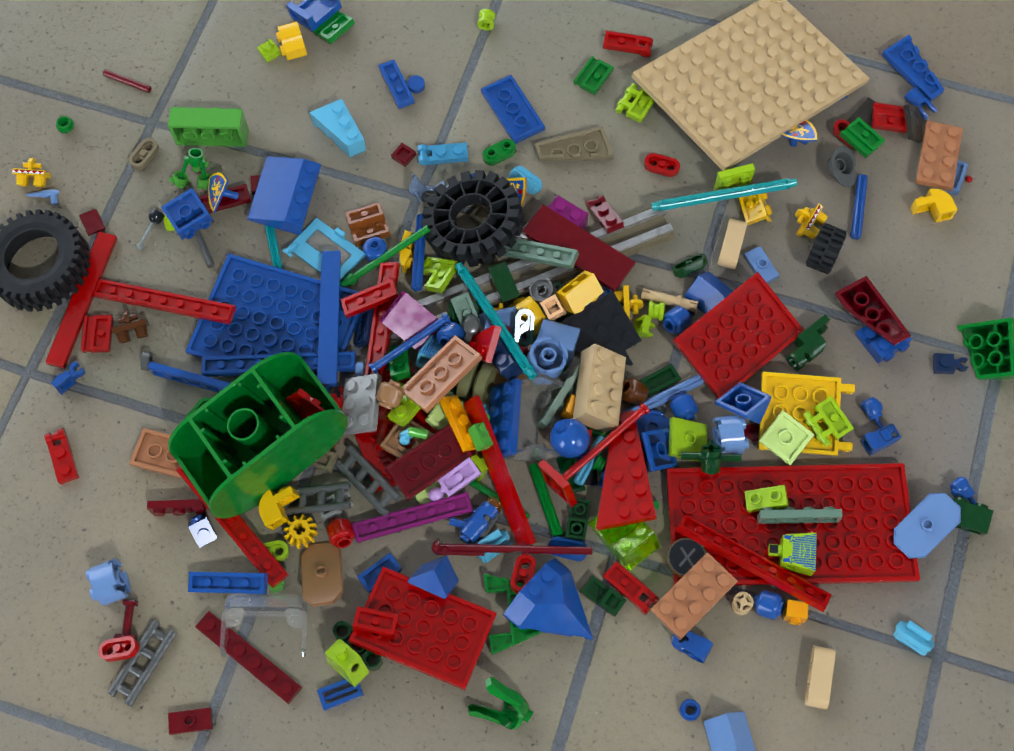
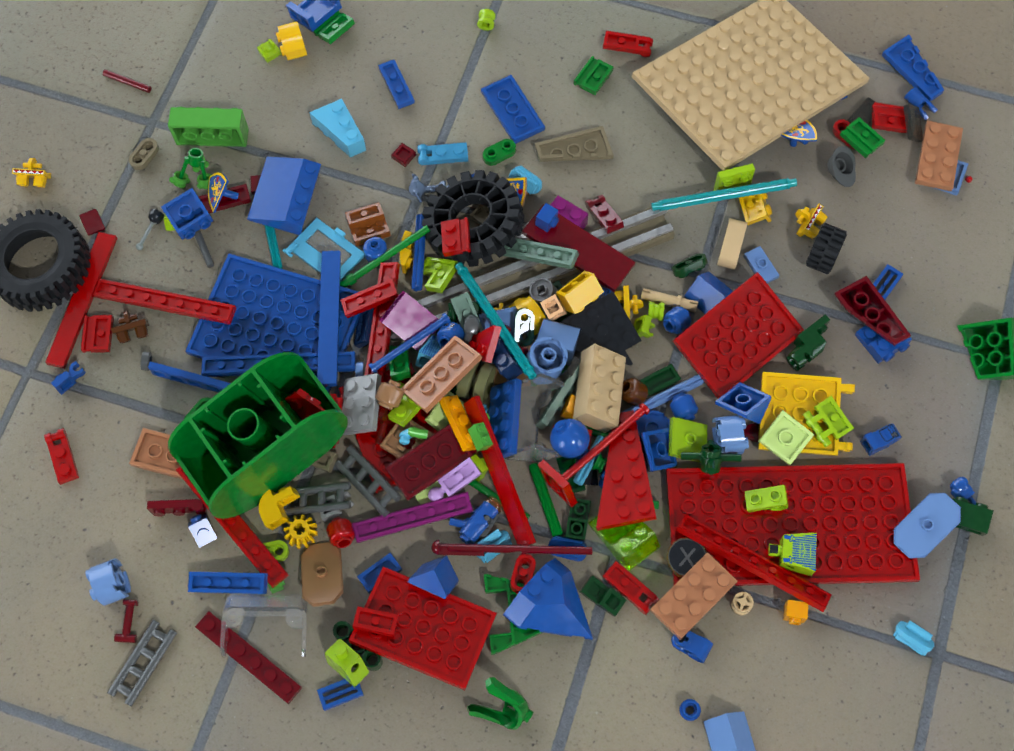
medium blue bar [26,189,60,205] -> none
green plate [56,116,74,133] -> none
red plate [98,636,139,662] -> none
dark red plate [168,707,213,735] -> none
blue tile [407,75,425,93] -> none
dark green slope [487,262,520,303] -> none
lime plate [615,83,655,123] -> none
red plate [644,153,680,177] -> none
blue head [753,590,785,620] -> none
sand green plate [757,506,843,524] -> none
tan beam [805,645,836,710] -> none
blue axle [851,174,868,240] -> none
blue piece [860,397,883,429] -> none
yellow brick [910,189,958,223] -> none
dark blue plate [933,353,968,374] -> none
none -> red plate [441,217,471,257]
none -> blue plate [535,203,559,233]
none -> blue tile [873,264,903,300]

